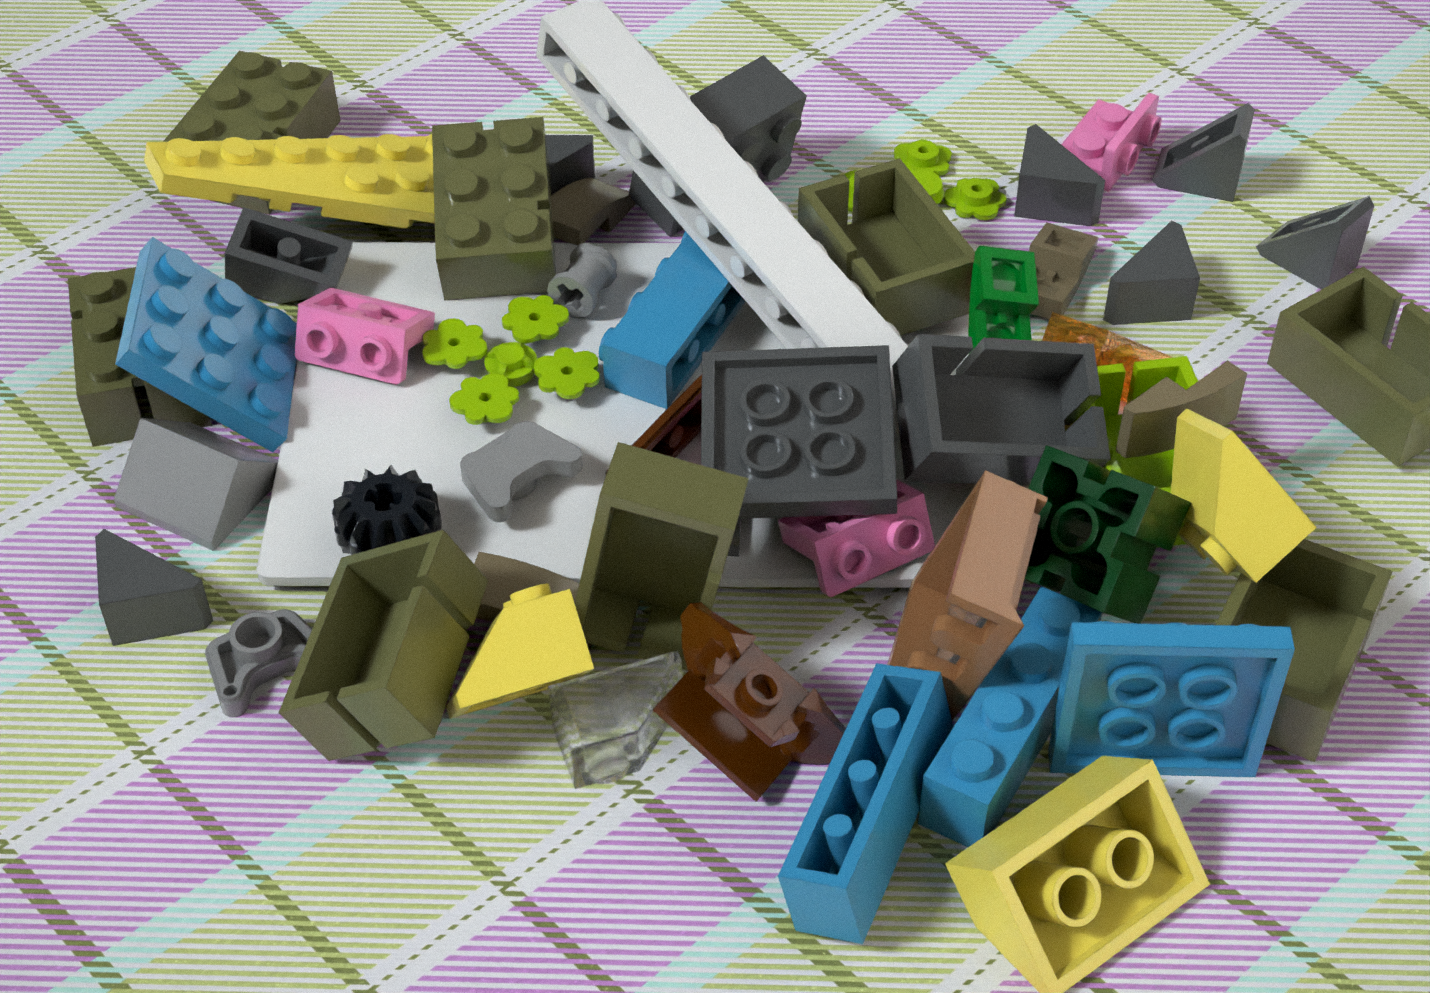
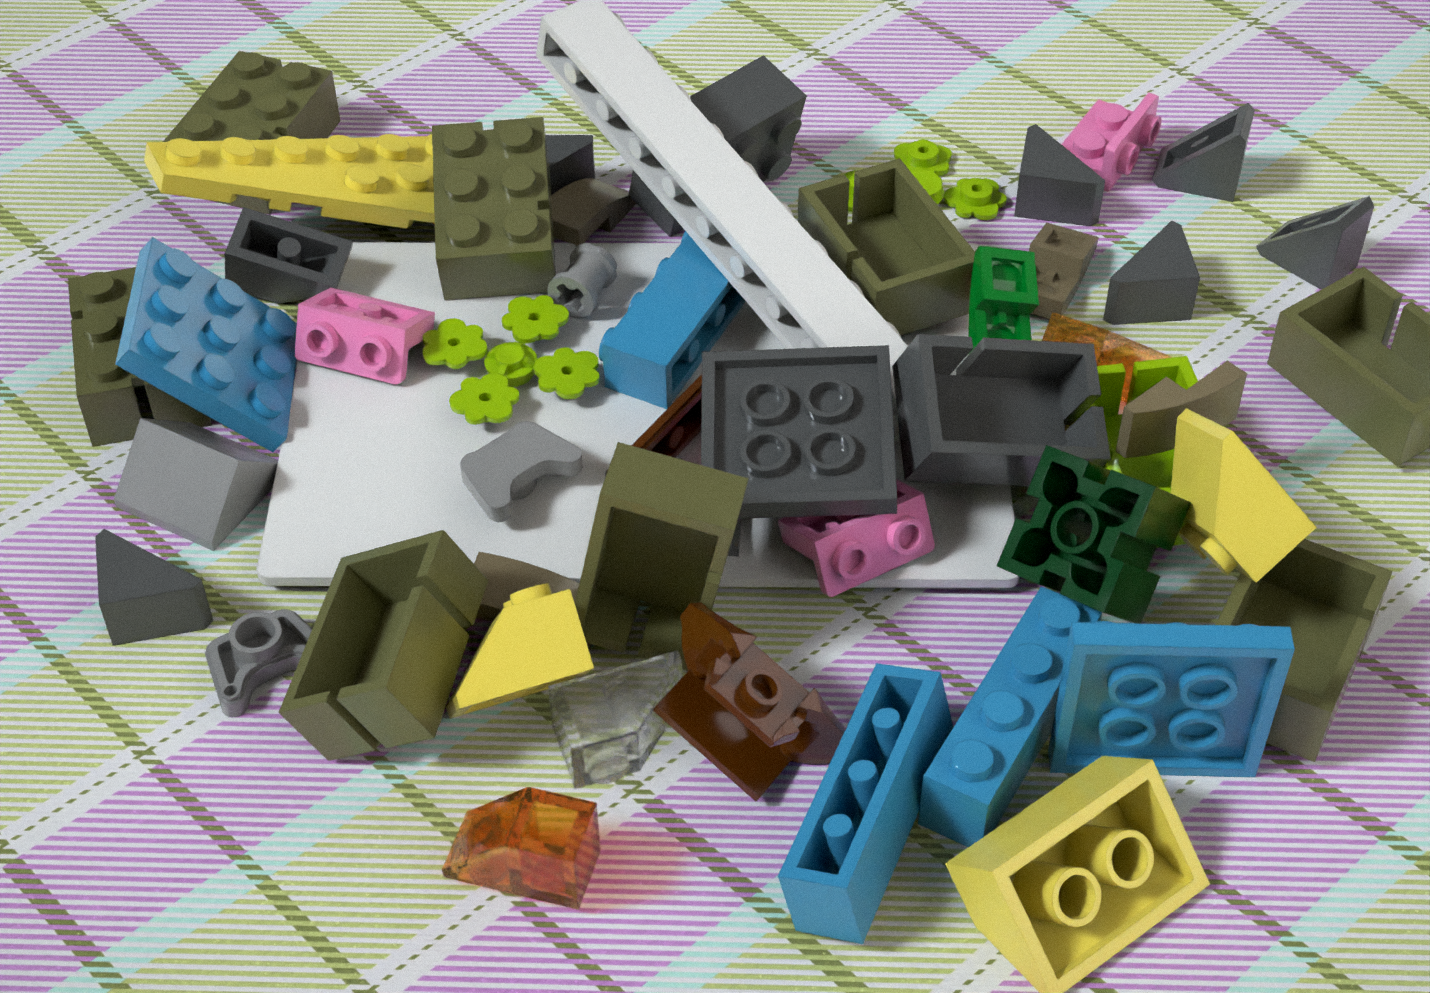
black gear [332,464,442,555] -> none
medium nougat window [887,470,1048,721] -> none
none -> clear orange slope [442,787,601,910]

